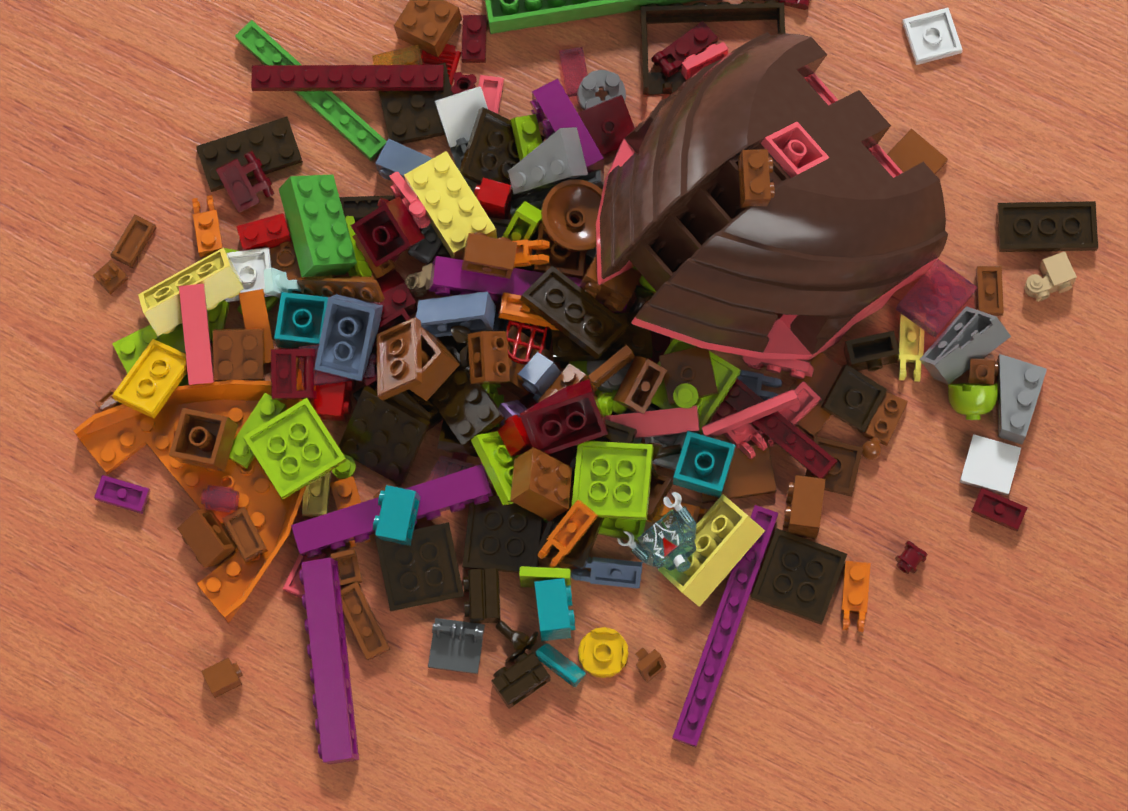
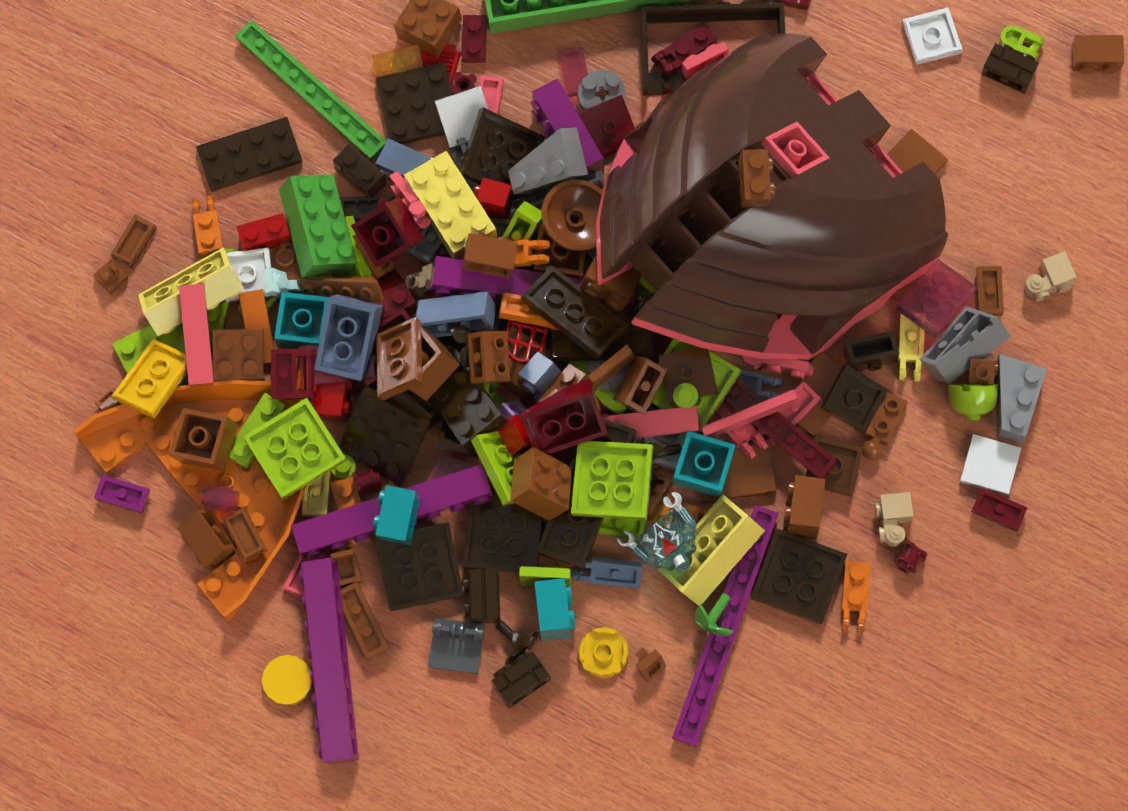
dark orange brick [201,658,243,698] -> none
dark red plate [216,151,275,213] -> none
dark red plate [251,65,444,91] -> none
lime plate [510,114,542,161] -> none
teal slope [535,644,586,687] -> none
orange hinge [537,500,599,568] -> none
lime plate [597,392,614,417] -> none
dark brown plate [997,201,1098,252] -> none
none -> yellow tile [262,655,312,706]
none -> dark brown brick [333,144,386,196]
none -> dark red brick [352,468,382,499]
none -> bright green plant [695,593,733,636]
none -> tan brick [875,492,914,547]
none -> dark brown brick [981,43,1039,94]
none -> lime plate [999,25,1045,61]
none -> dark orange brick [1072,35,1124,74]

